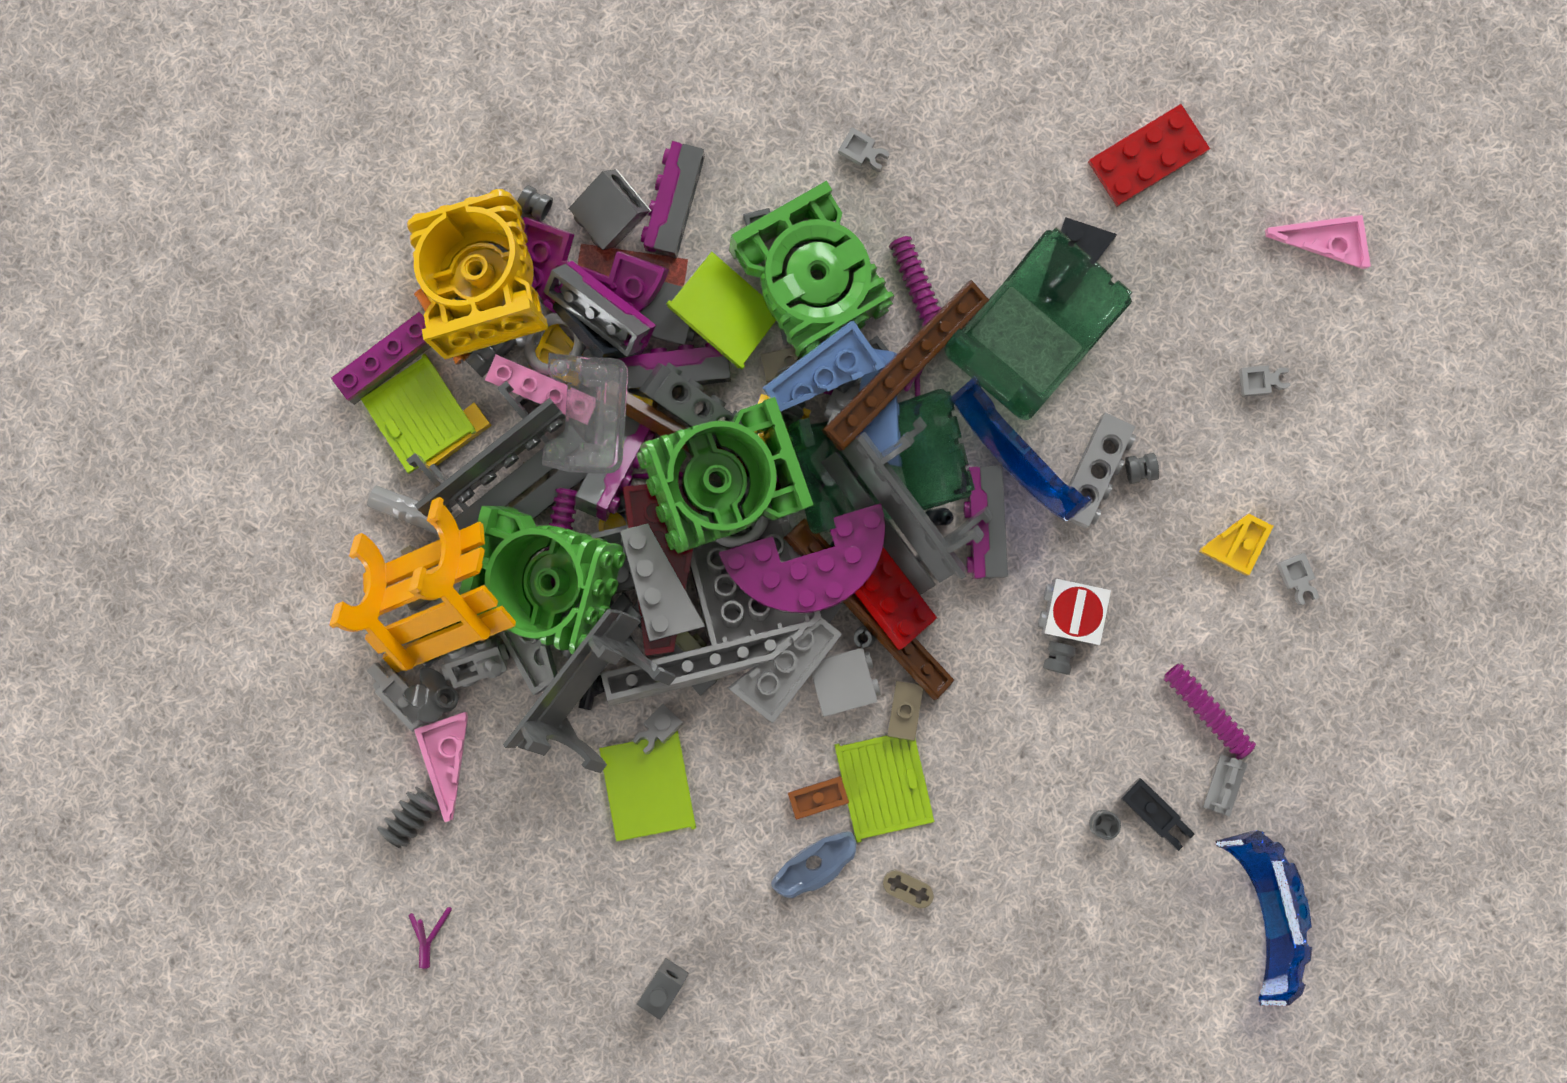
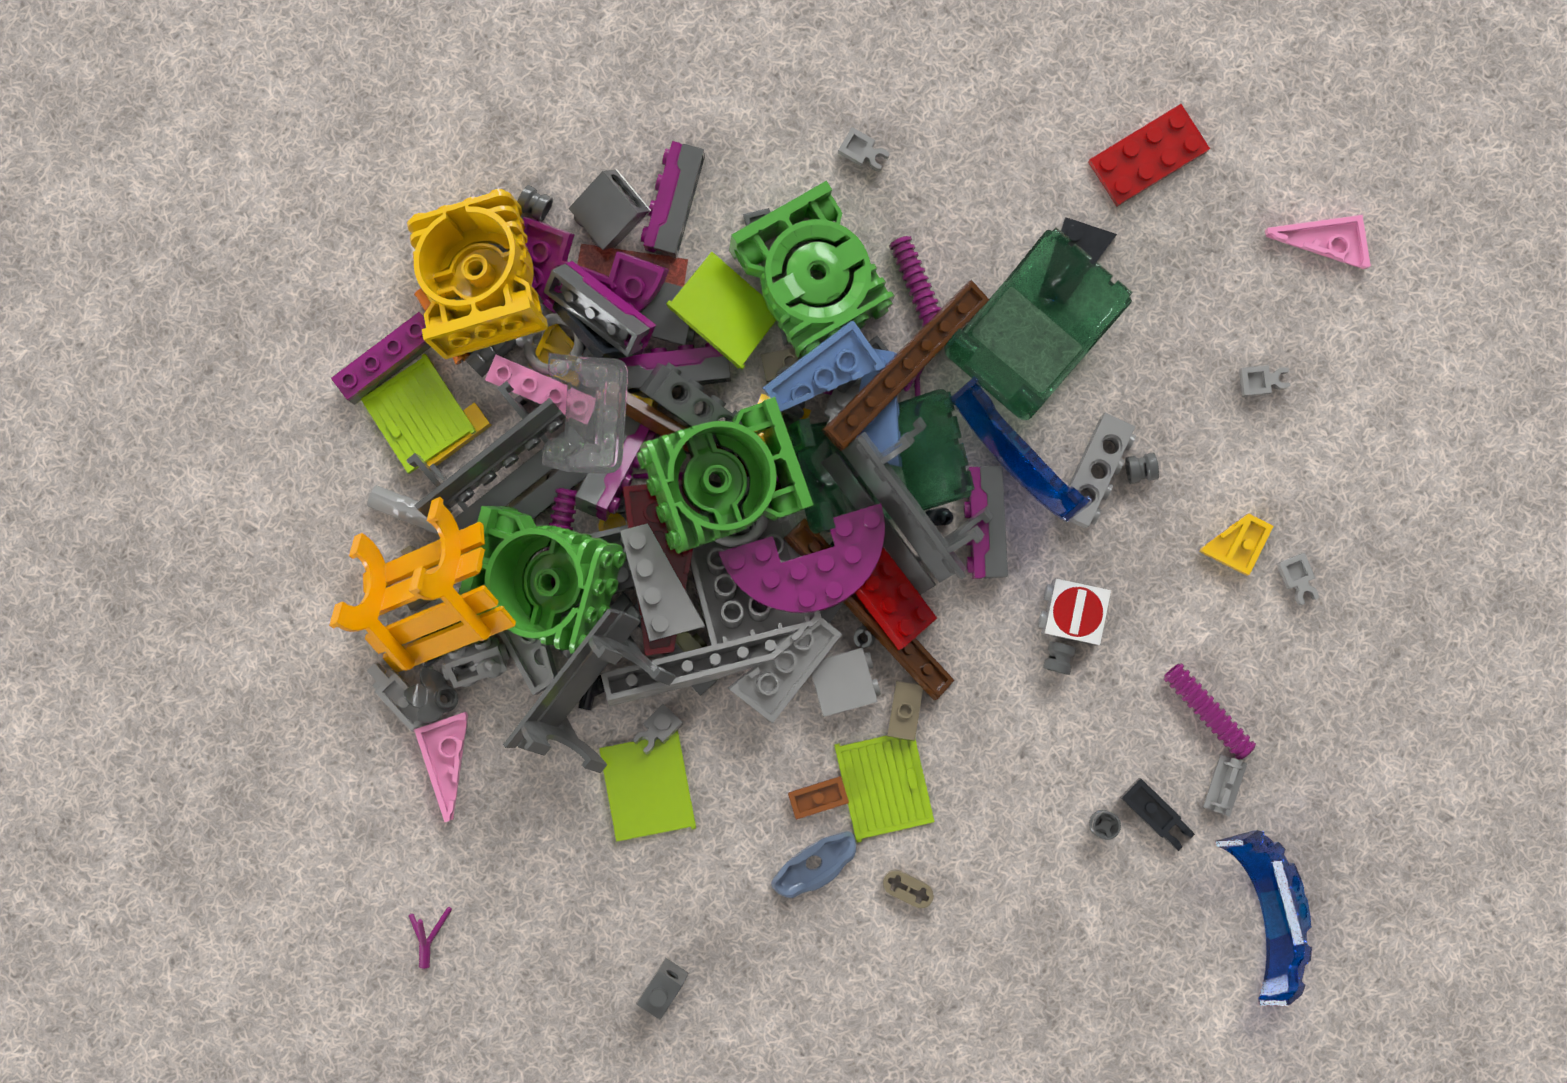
dark grey piece [377,787,439,849] -> none

